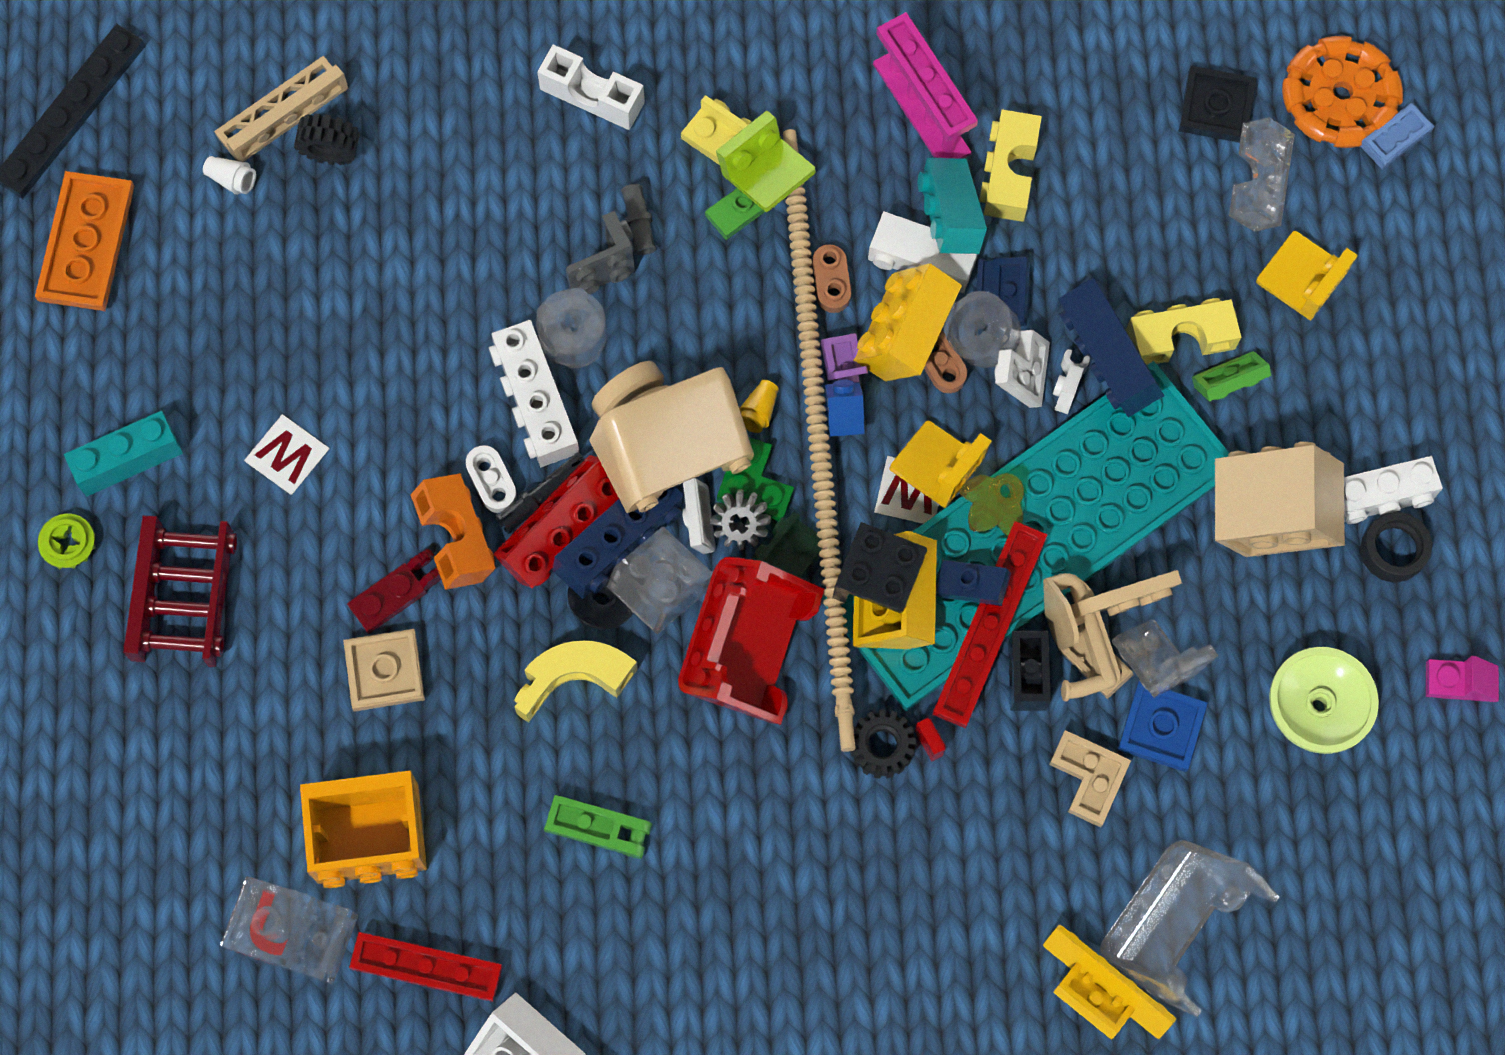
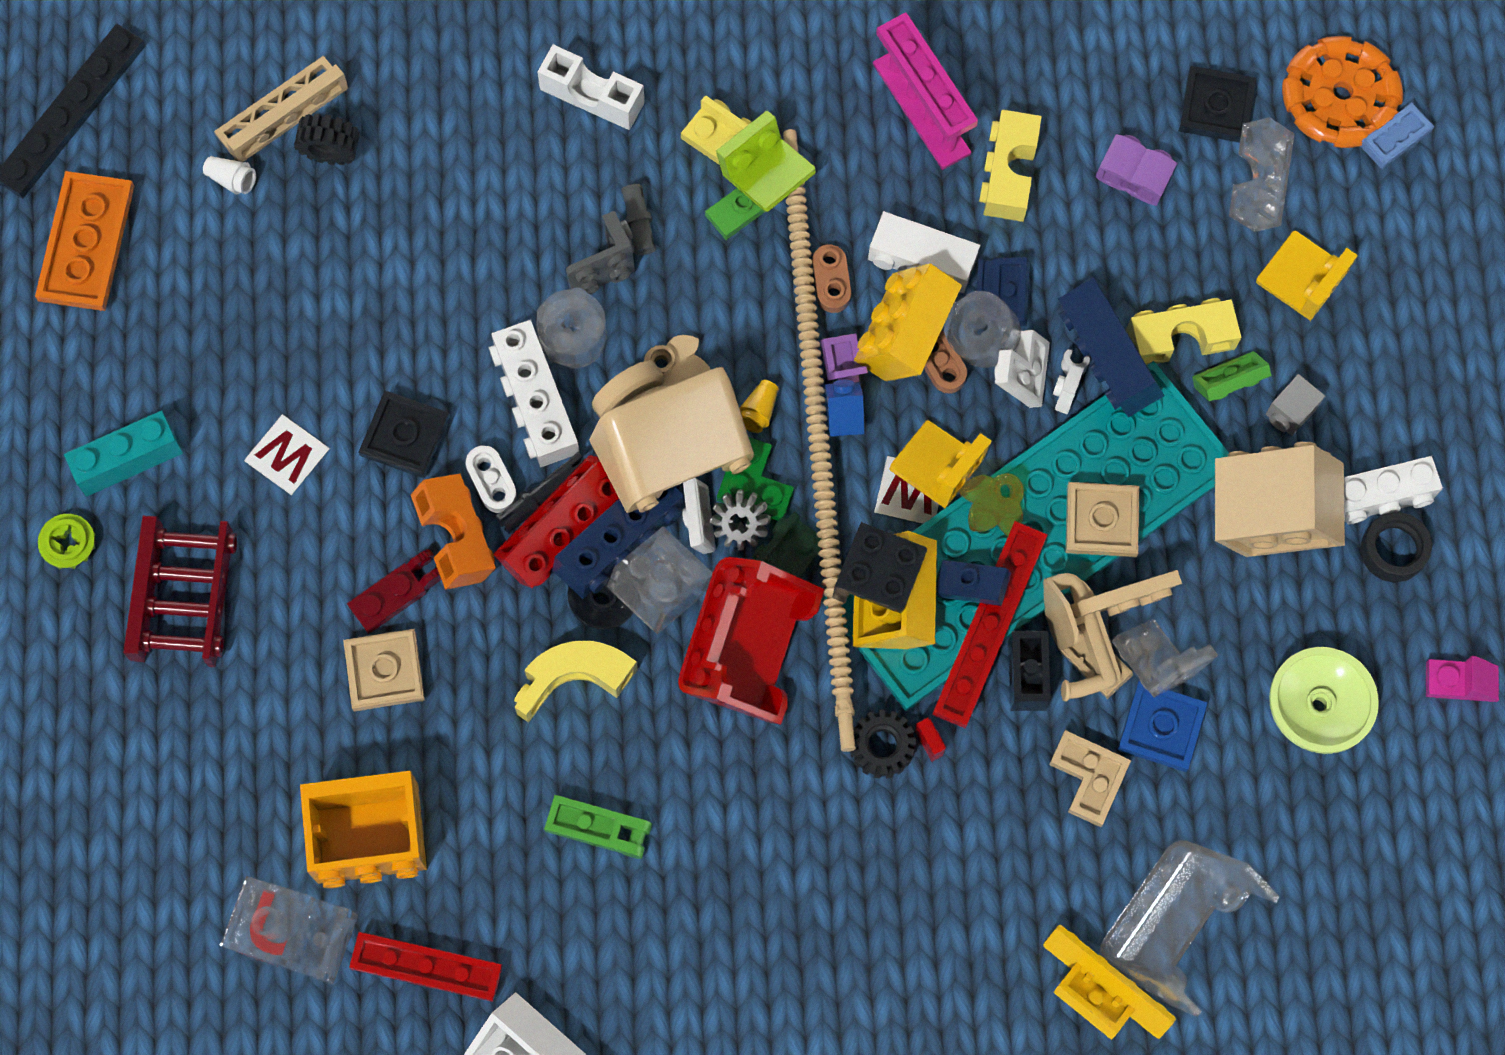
teal brick [917,158,987,254] -> none
none -> black plate [358,390,450,479]
none -> tan plate [644,335,711,386]
none -> tan plate [1066,482,1139,557]
none -> medium lavender brick [1096,134,1177,206]
none -> light grey brick [1266,374,1325,436]

